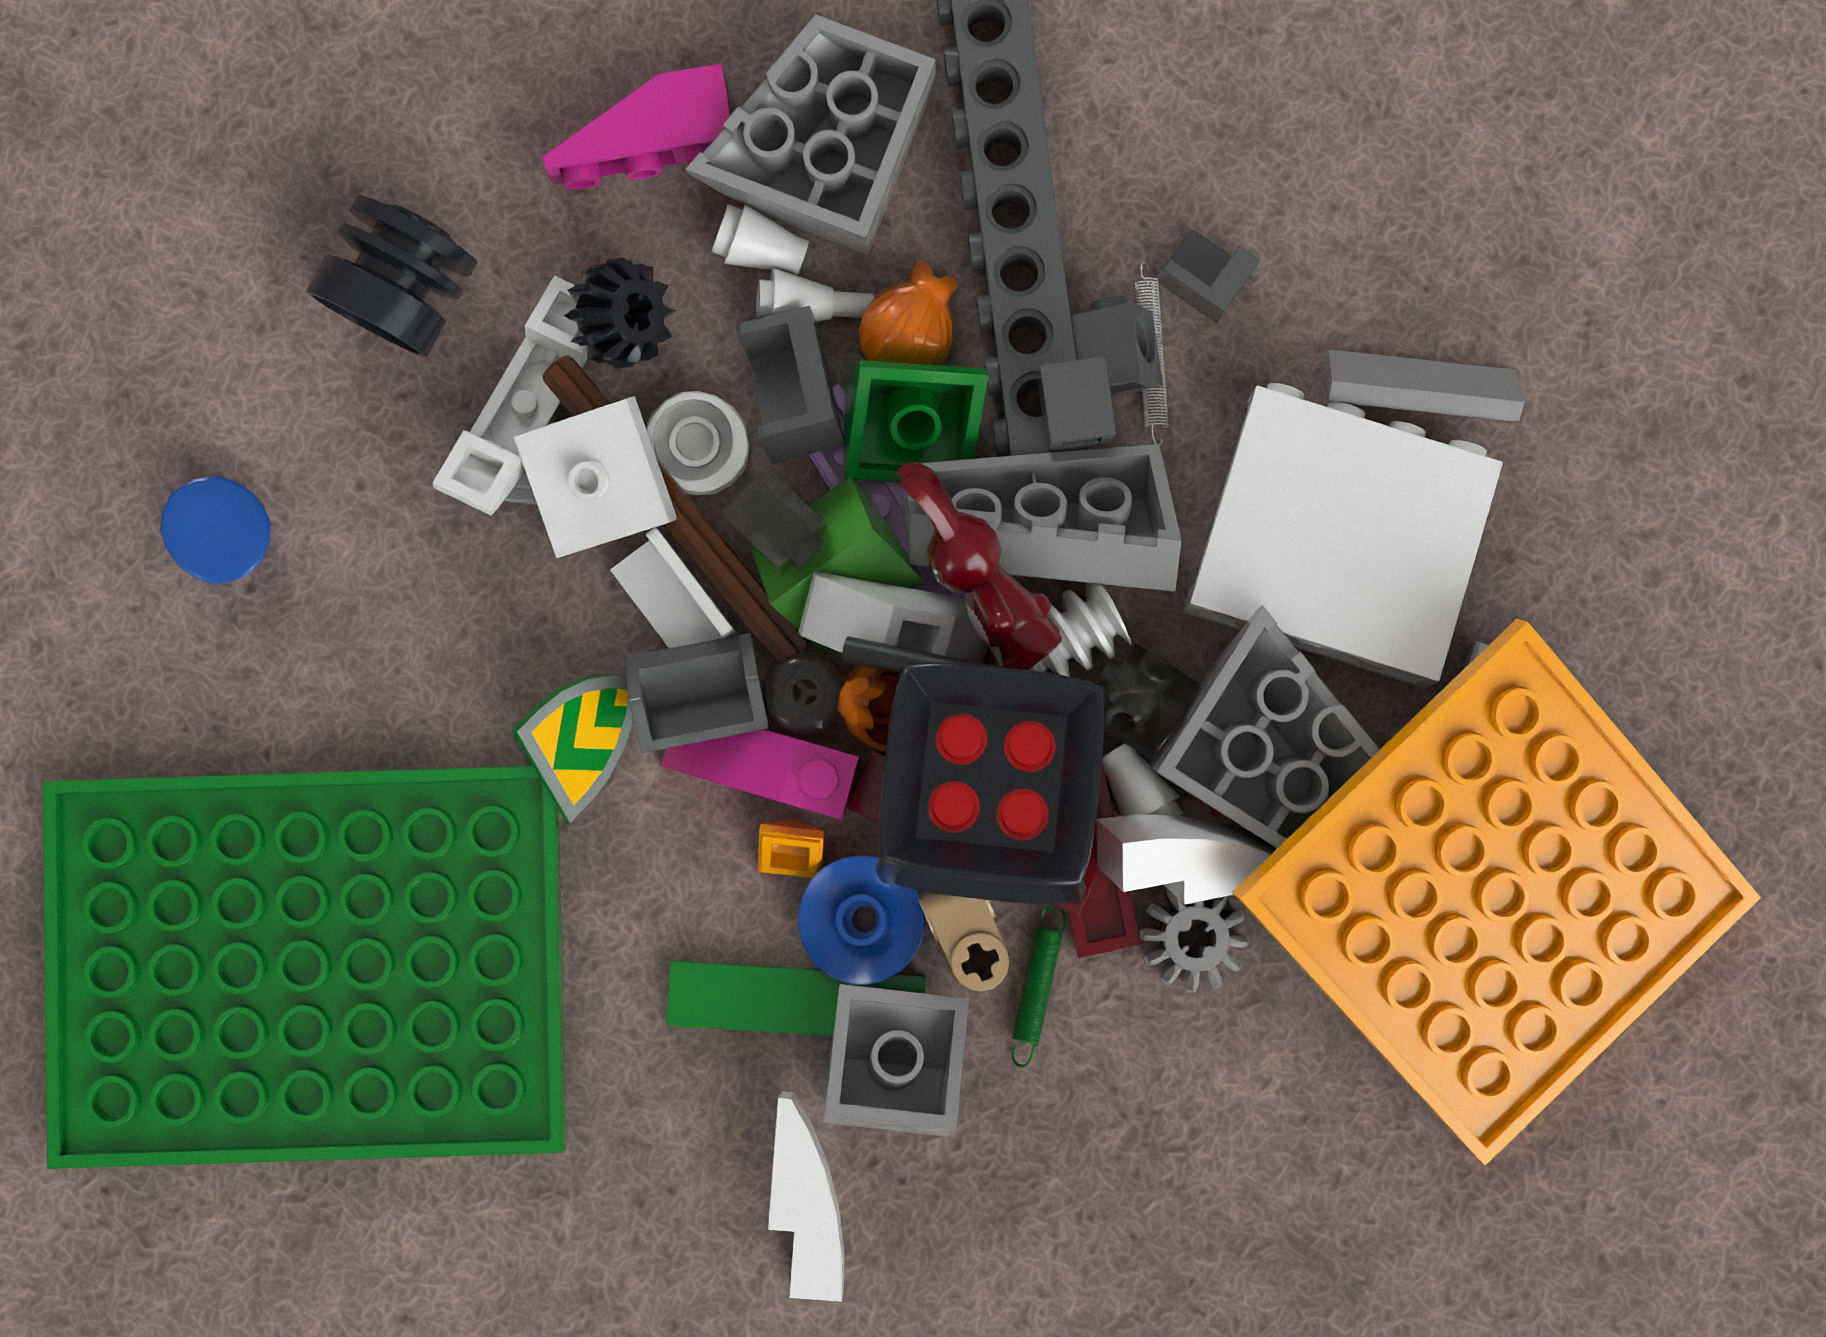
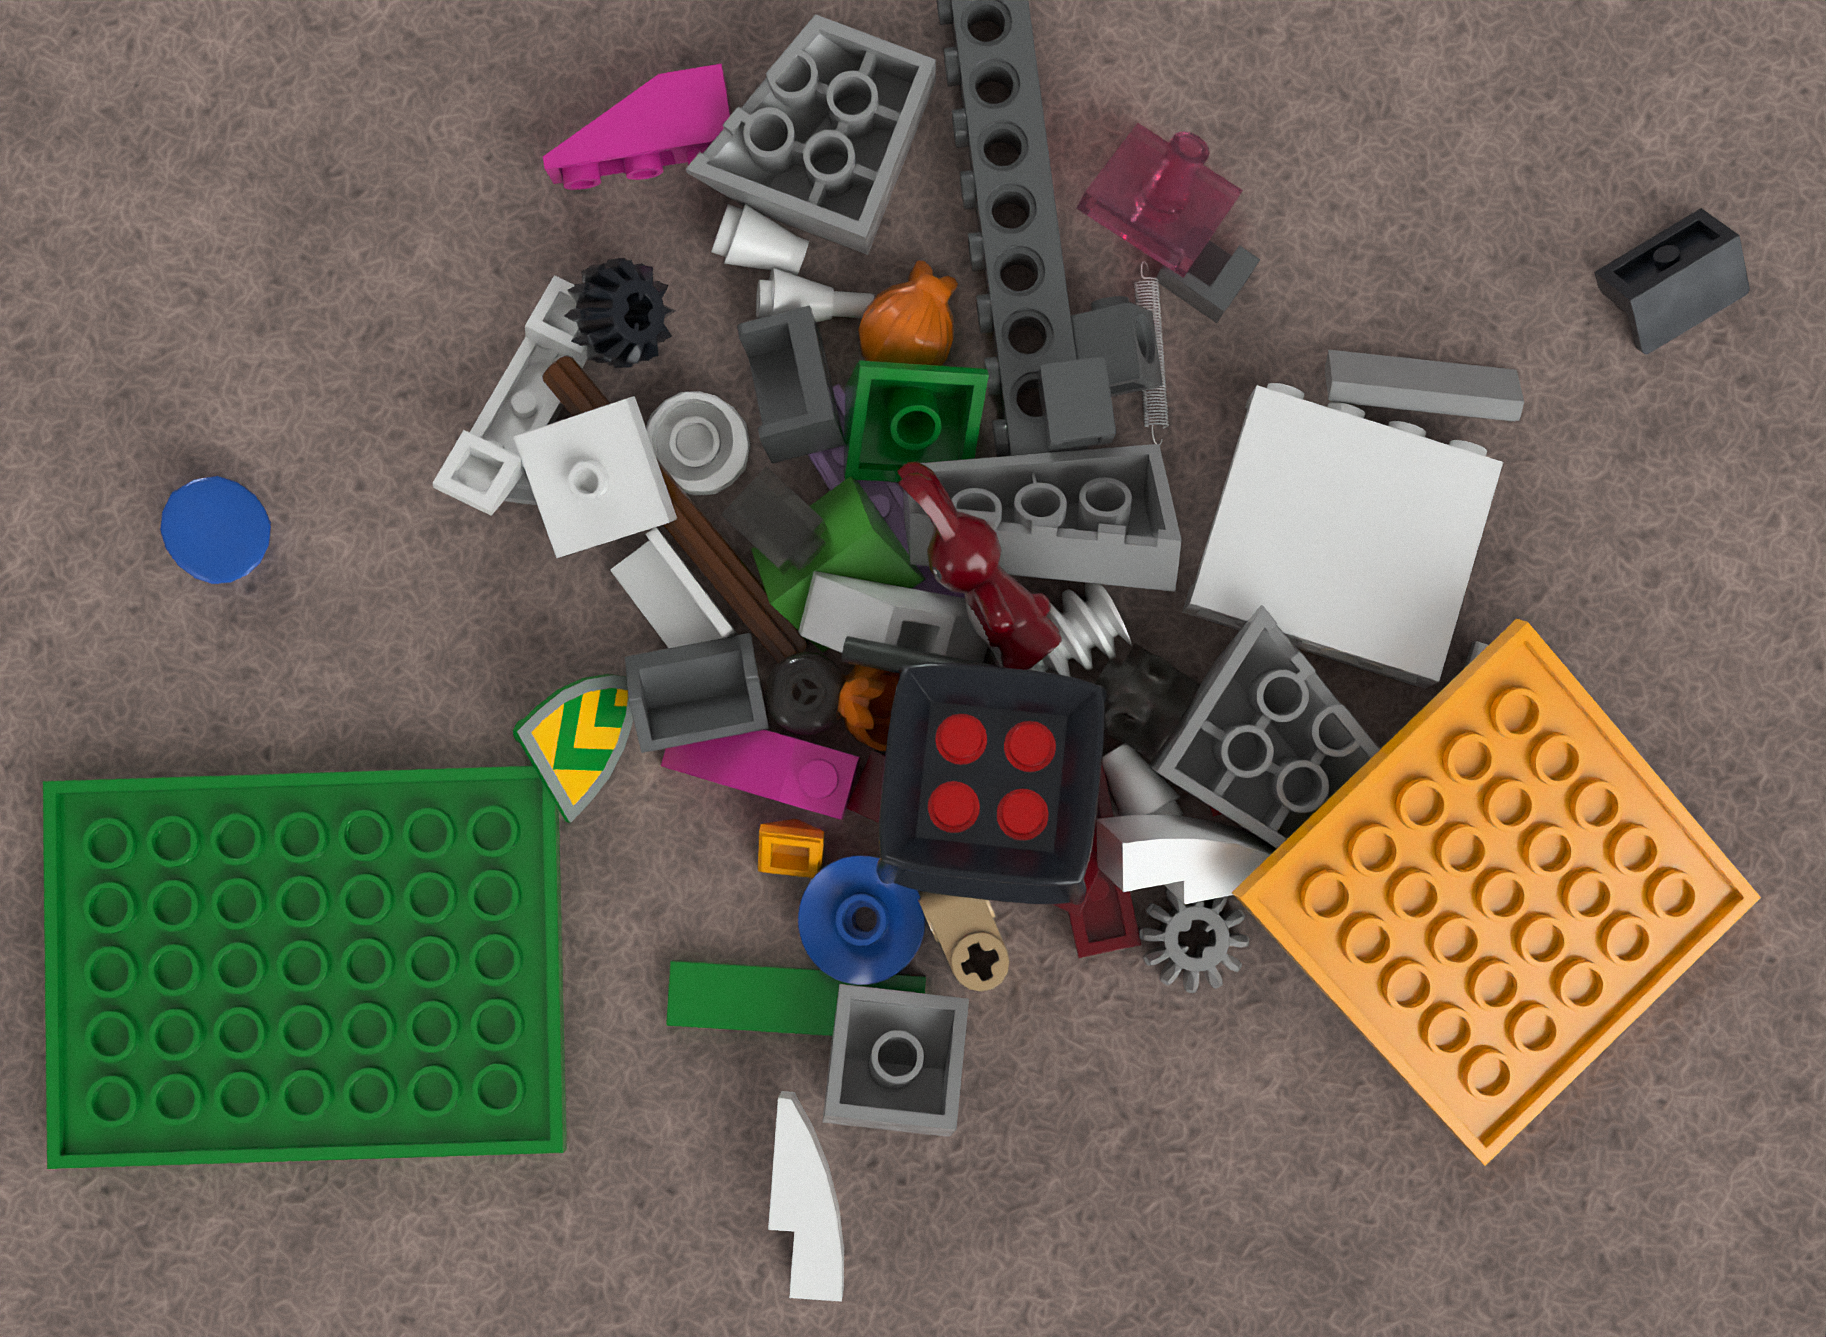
black wheel [305,195,478,357] -> none
green piece [1011,905,1066,1068] -> none
none -> clear pink tile [1076,123,1243,278]
none -> black panel [1594,208,1750,355]

